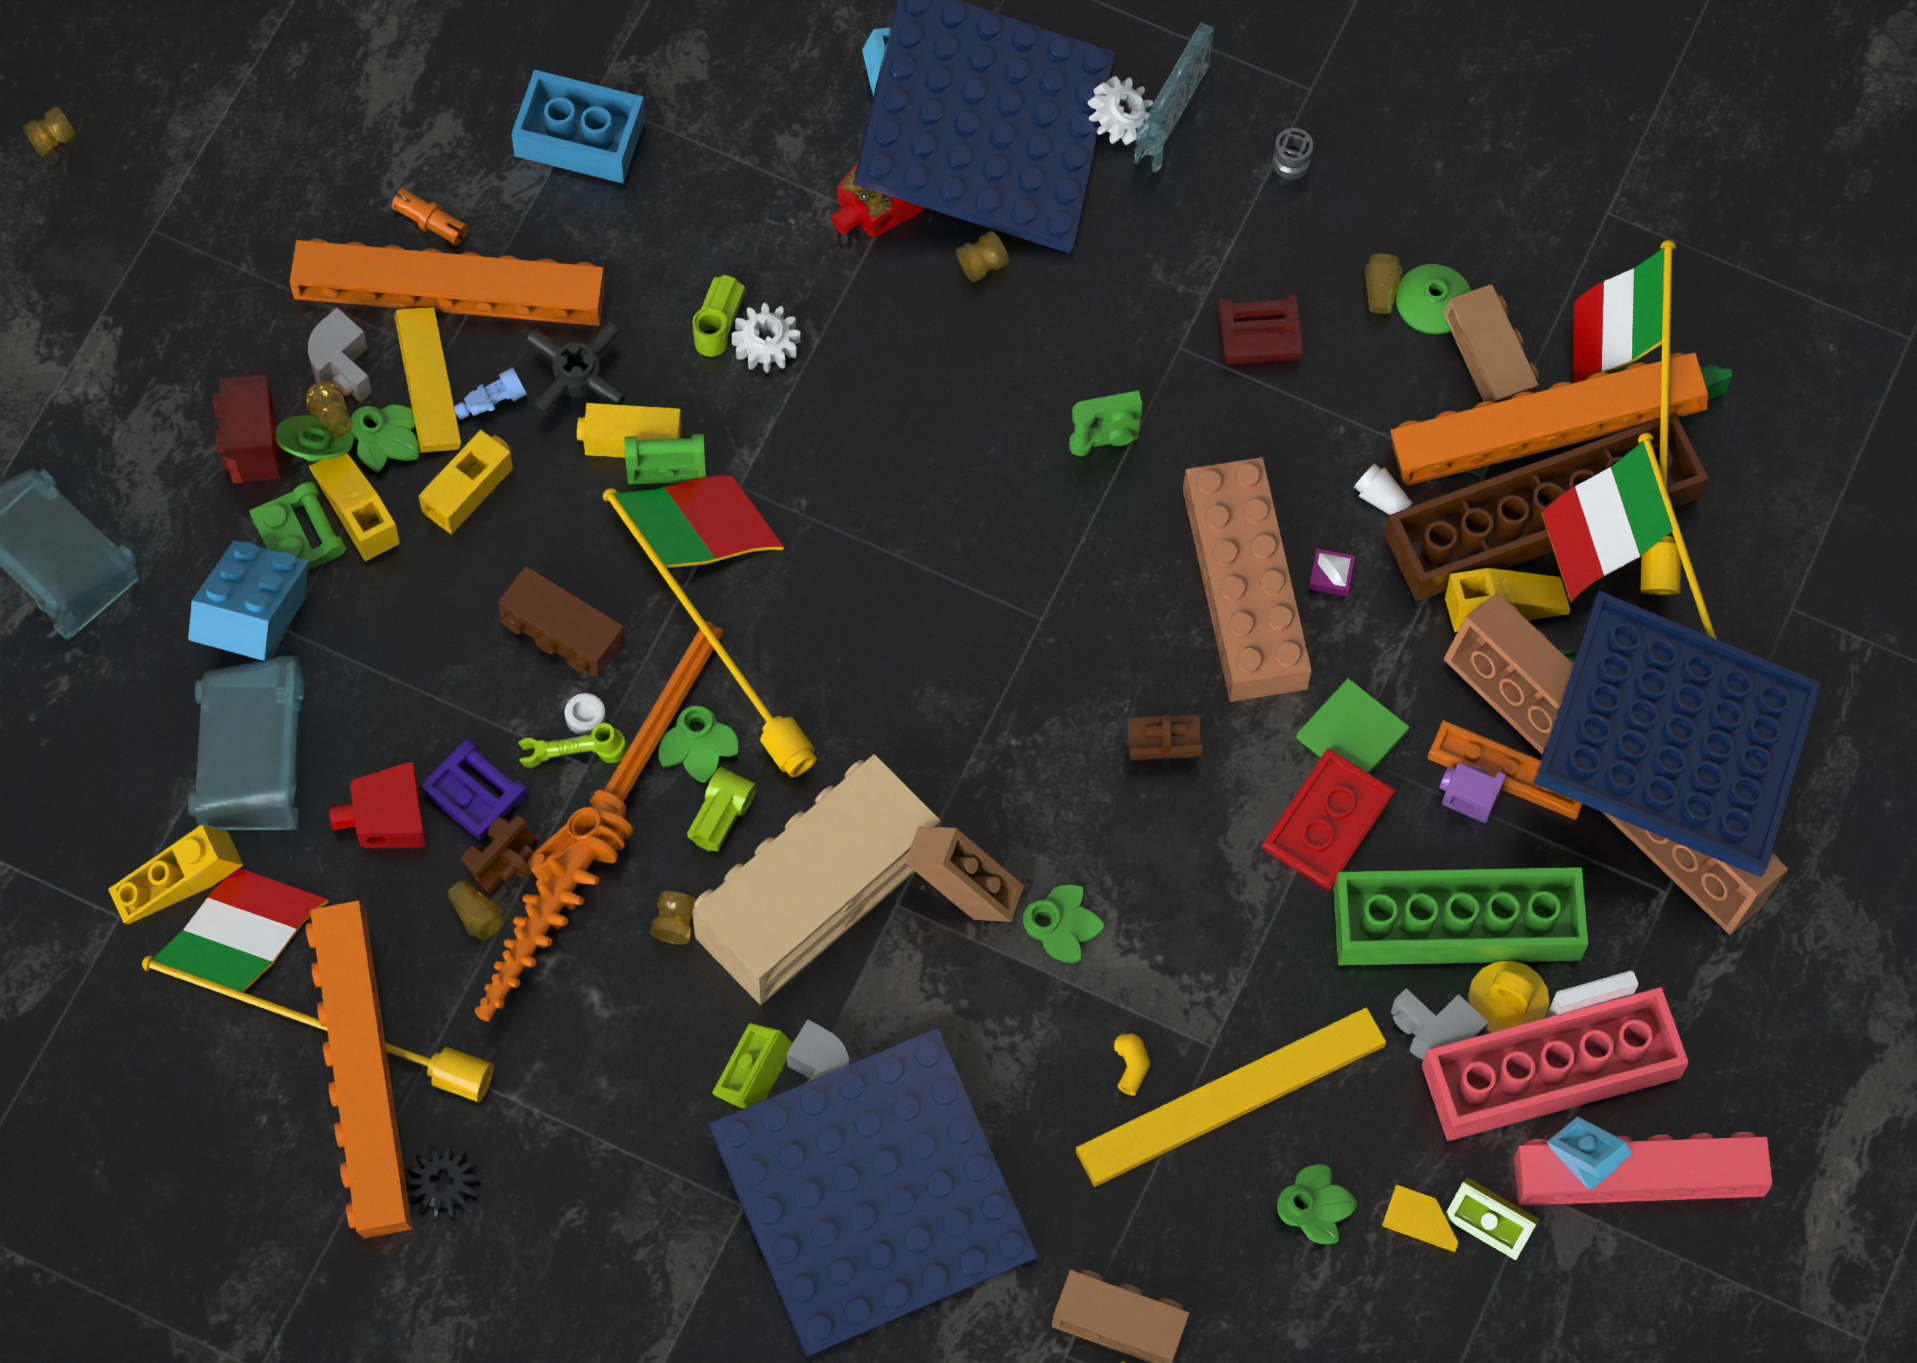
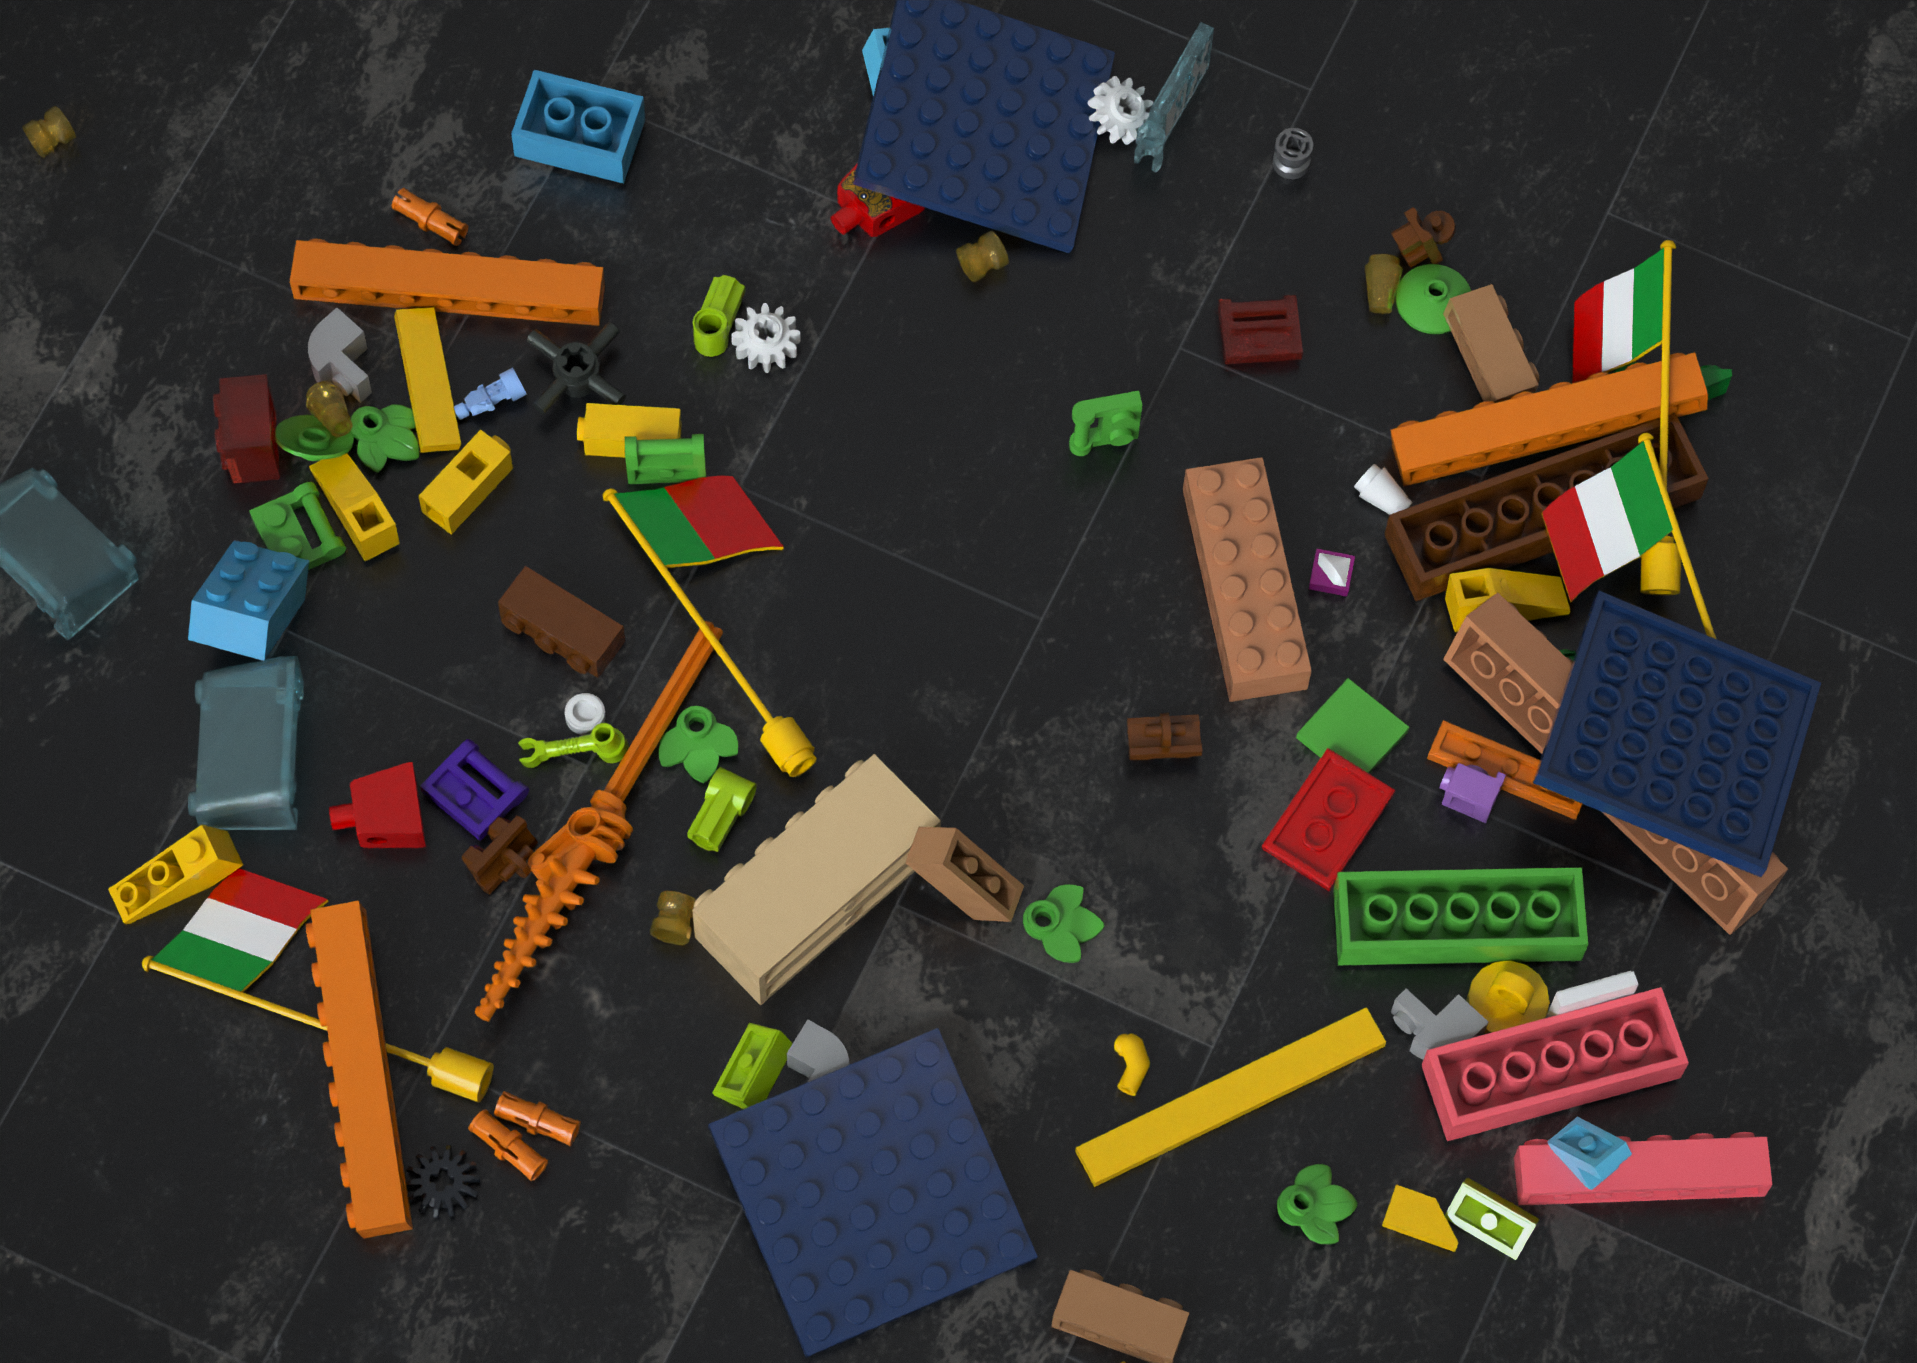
clear yellow cone [448,880,504,940] -> none
none -> orange pin [468,1109,548,1181]
none -> orange pin [494,1091,581,1146]
none -> reddish brown hips [1391,207,1456,268]

